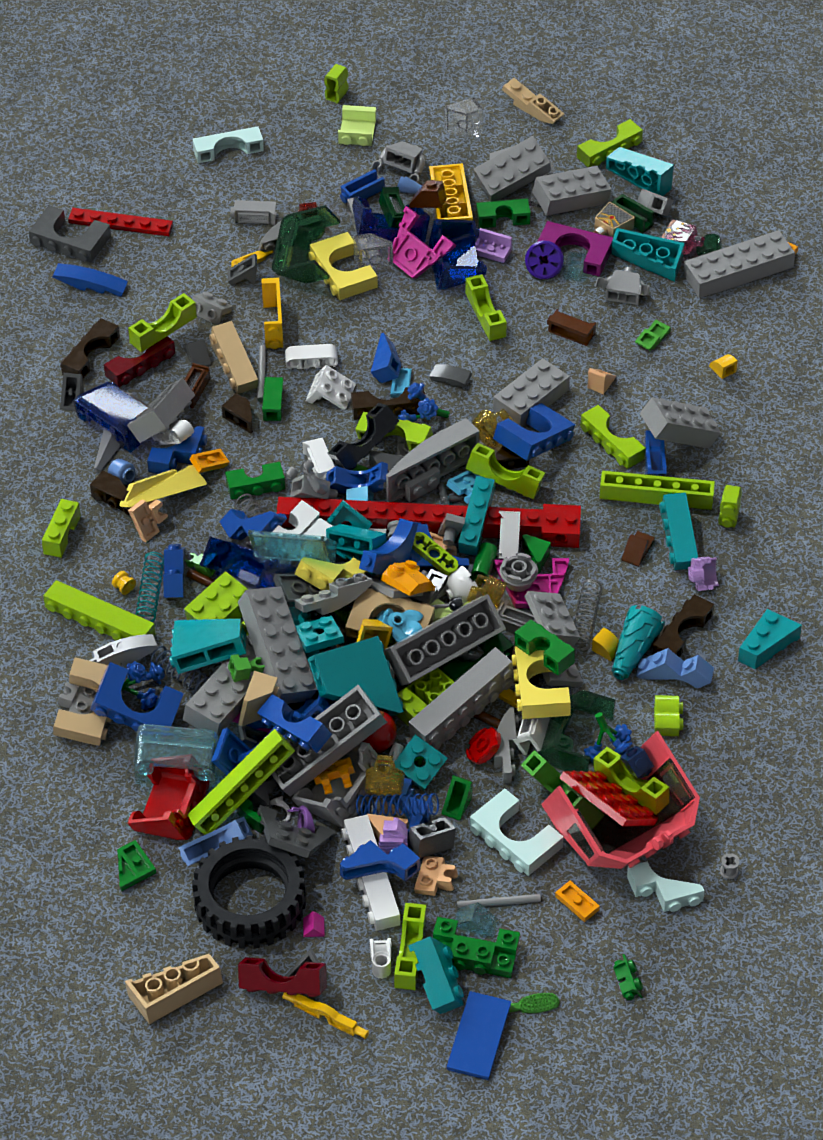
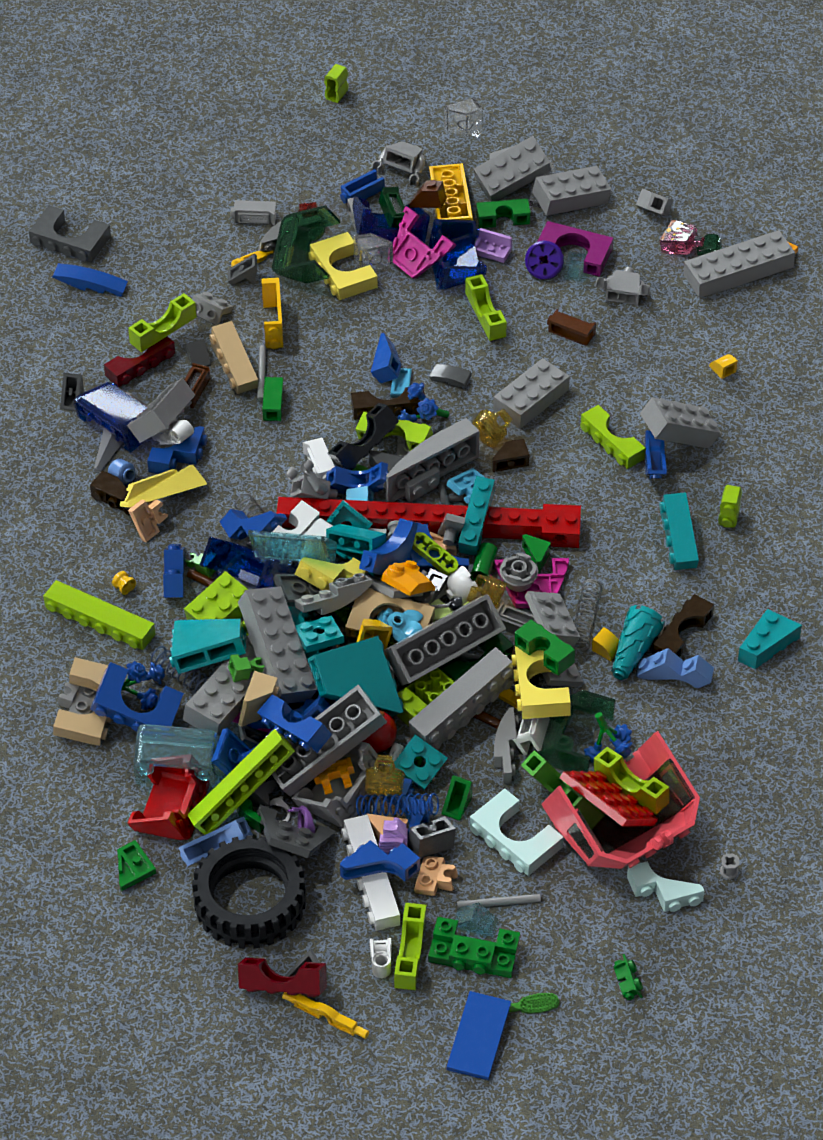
lime arch [42,499,81,558] -> none
dark brown arch [60,318,120,379] -> none
red plate [68,207,173,237] -> none
light grey slope [89,634,159,668] -> none
tan wedge [125,954,223,1024] -> none
teal piece [135,552,164,622] -> none
light orange plate [189,449,230,473] -> none
light aqua arch [193,126,264,163] -> none
dark brown slope [222,393,253,434] -> none
green arch [225,462,285,499] -> none
white beam [285,344,338,369] -> none
dark pink slope [303,911,325,937] -> none
white bracket [306,365,356,410] -> none
yellowish green panel [338,105,376,146] -> none
medium blue cone [397,176,422,194] -> none
teal wedge [408,936,464,1014] -> none
lime arch [466,443,545,499] -> none
red tile [466,727,501,764] -> none
blue arch [493,403,575,461] -> none
white window [499,511,520,559] -> none
tan slope [502,78,564,124] -> none
light orange plate [555,880,600,922] -> none
lime arch [577,119,643,167] -> none
light nougat slope [587,368,616,395] -> none
torso [593,202,635,237] -> none
lime brick [599,471,715,510] -> none
teal wedge [606,147,674,196] -> none
dark green window [611,194,654,234] -> none
teal wedge [612,228,685,282] -> none
dark blue brick [620,746,654,779] -> none
reddish brown slope [621,531,655,567] -> none
bright green slope [635,320,671,351] -> none
lime brick [654,695,683,737] -> none
lavender hair [688,557,719,591] -> none

